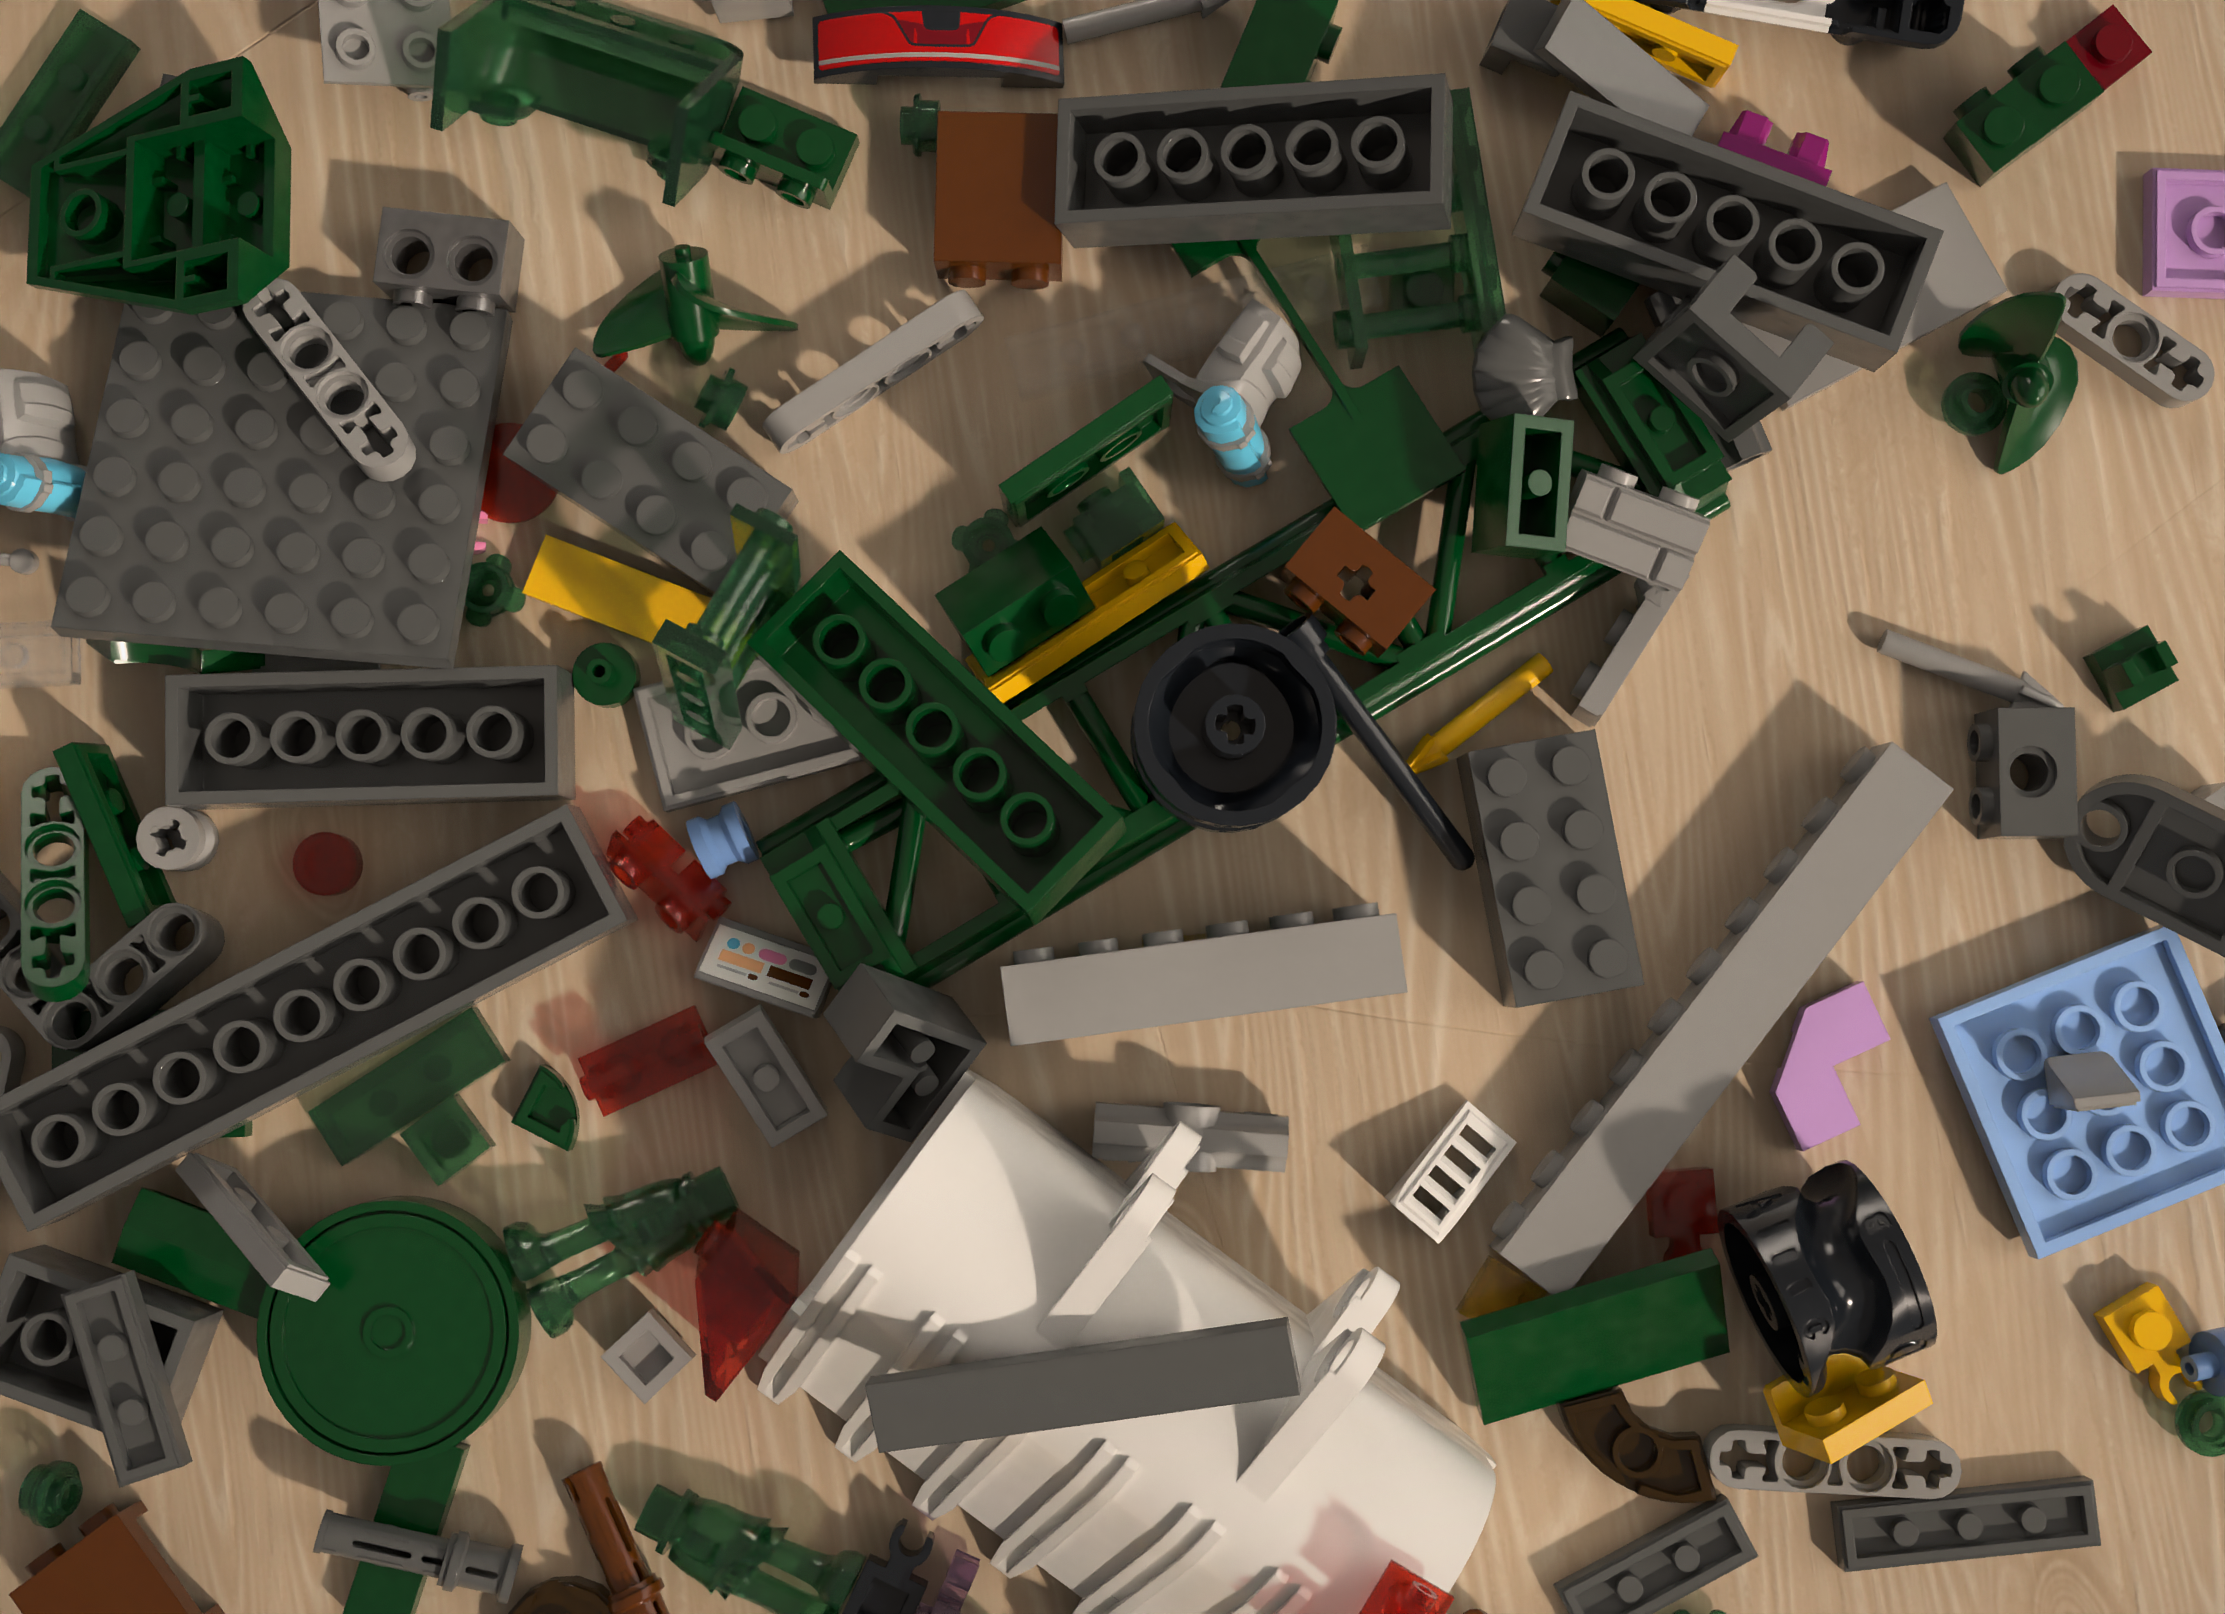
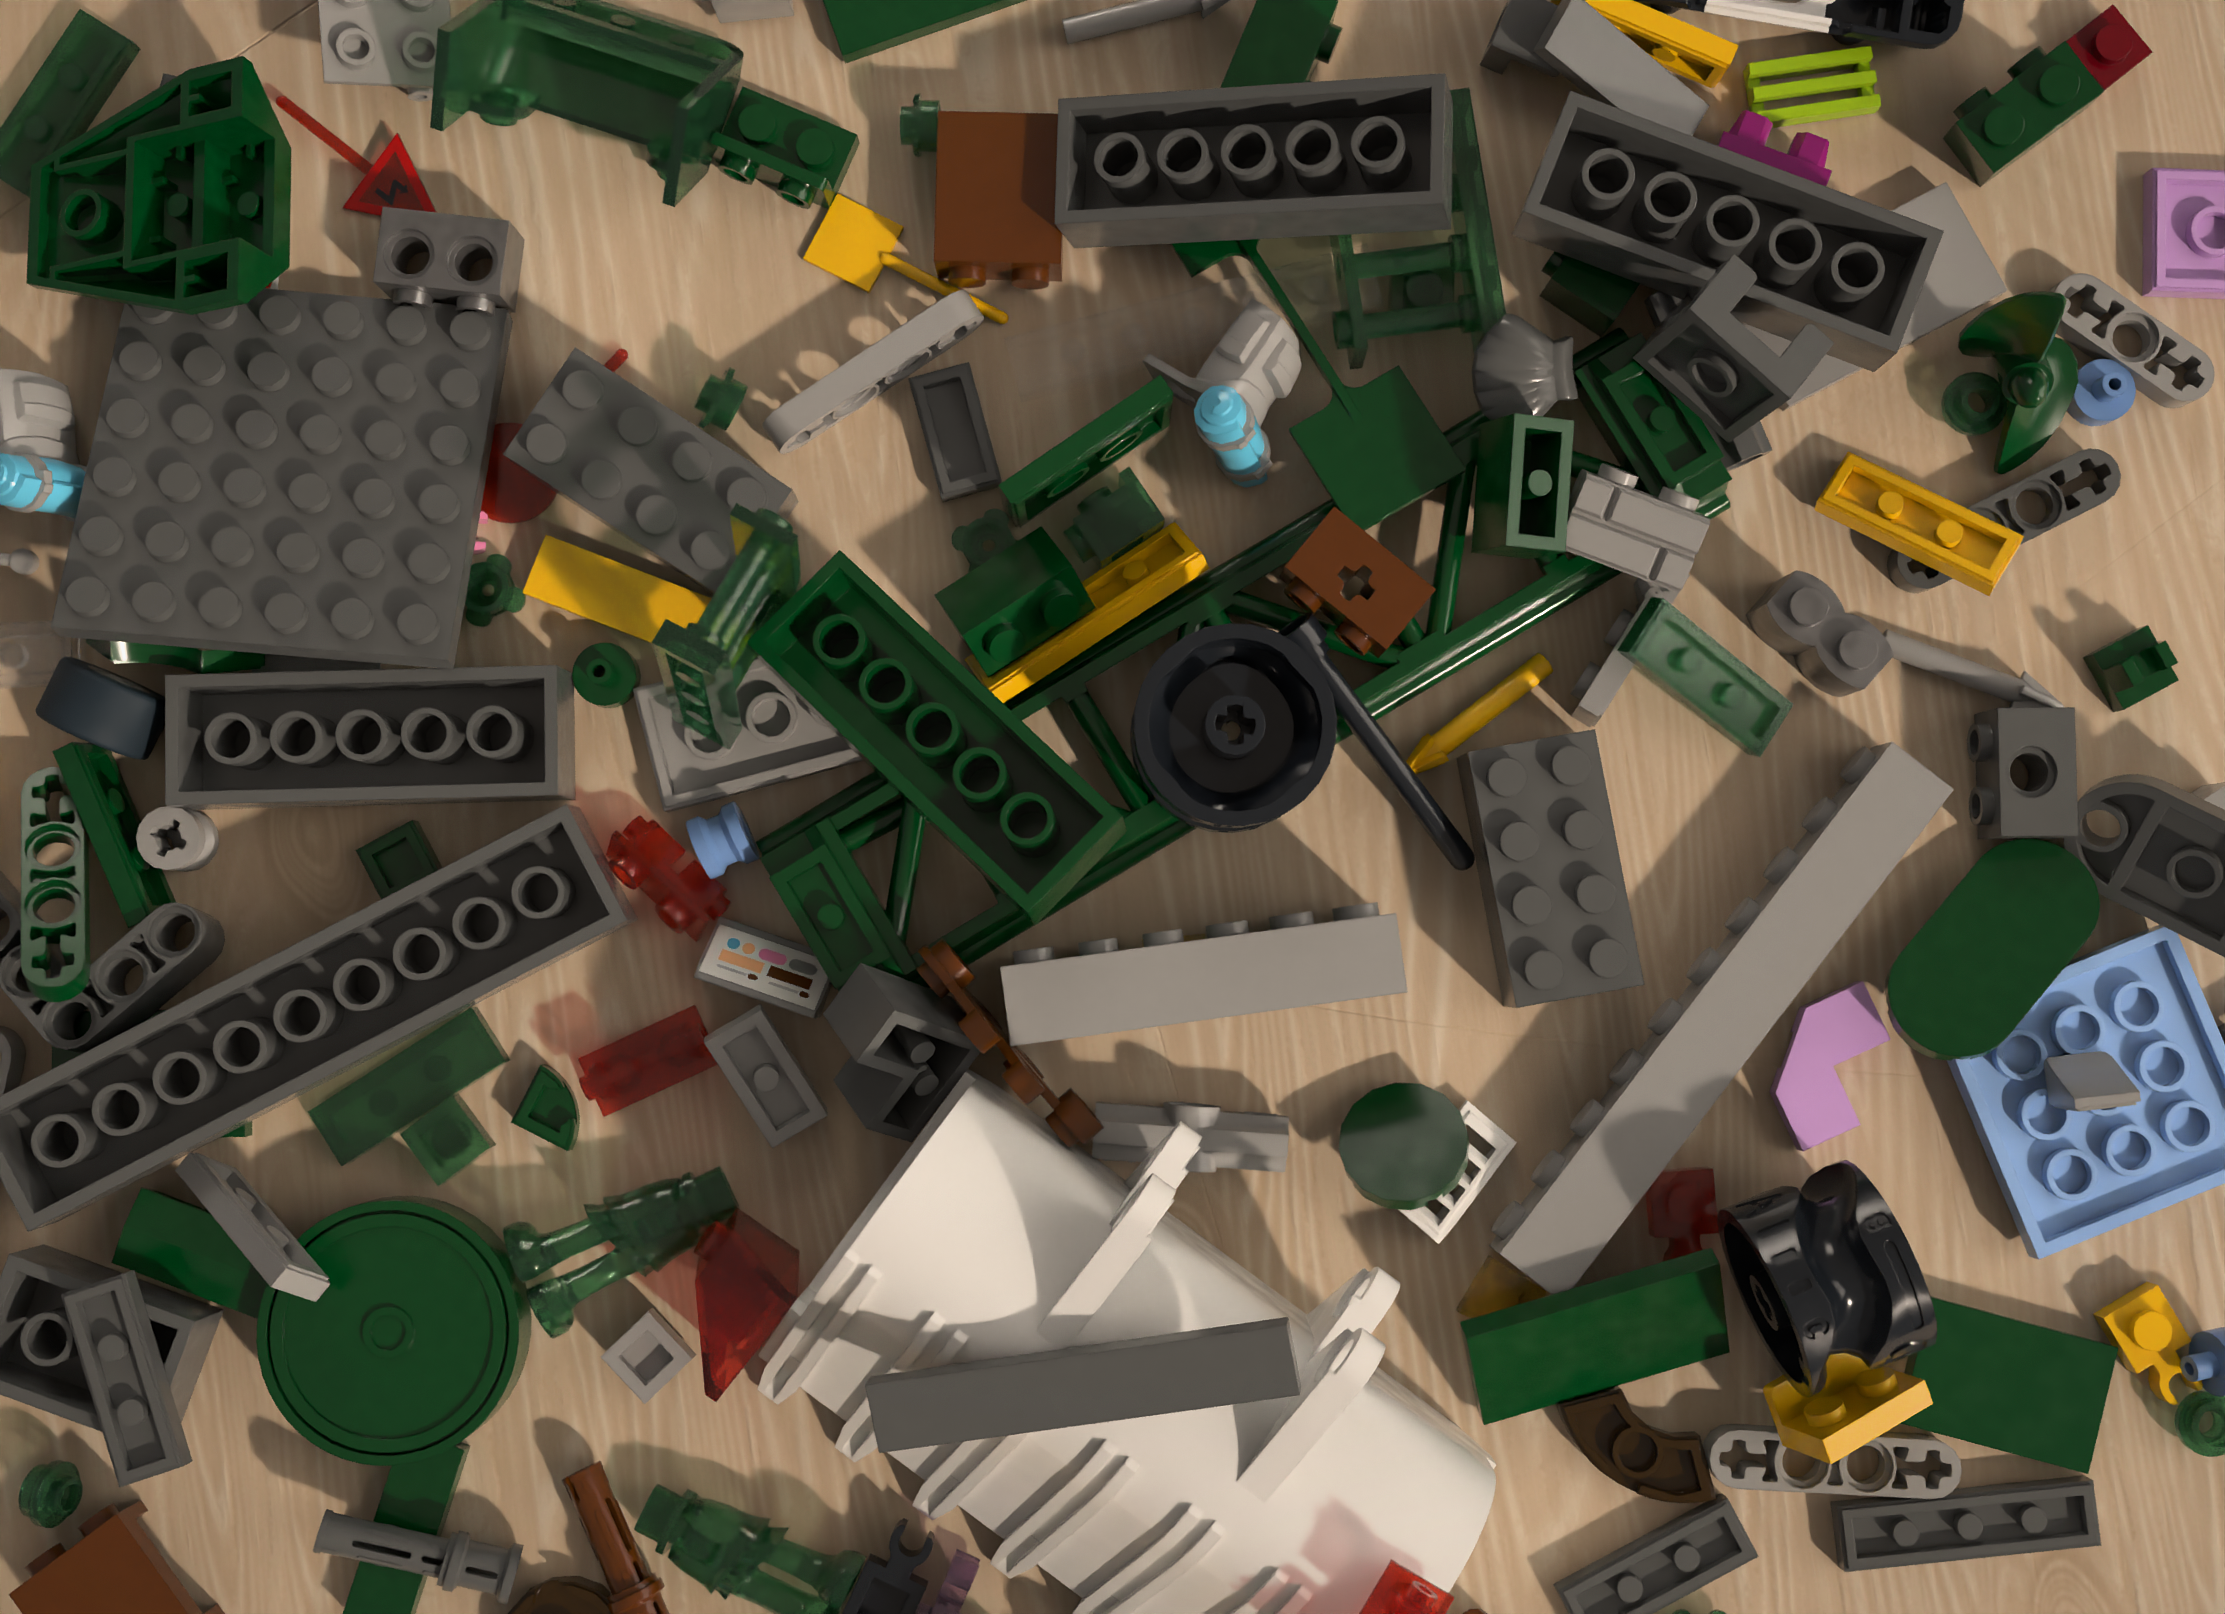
light grey beam [243,278,416,482] -> none
clear red tile [293,832,363,896] -> none
dark green piece [592,244,798,366] -> none
slope [812,5,1064,88] -> none
none -> black wheel [36,656,165,760]
none -> clear red piece [276,95,437,216]
none -> dark green tile [356,820,443,899]
none -> yellow piece [803,193,1009,324]
none -> dark grey tile [908,362,1002,502]
none -> reddish brown plant [917,938,1104,1148]
none -> dark green tile [1338,1082,1469,1210]
none -> clear green tile [1617,597,1794,757]
none -> lime tile [1743,45,1882,128]
none -> flat silver brick [1746,570,1894,697]
none -> yellow tile [1814,451,2024,596]
none -> dark green tile [1885,839,2100,1061]
none -> dark grey beam [1887,448,2121,594]
none -> dark green tile [1901,1296,2118,1474]
none -> medium blue tile [2067,359,2136,426]

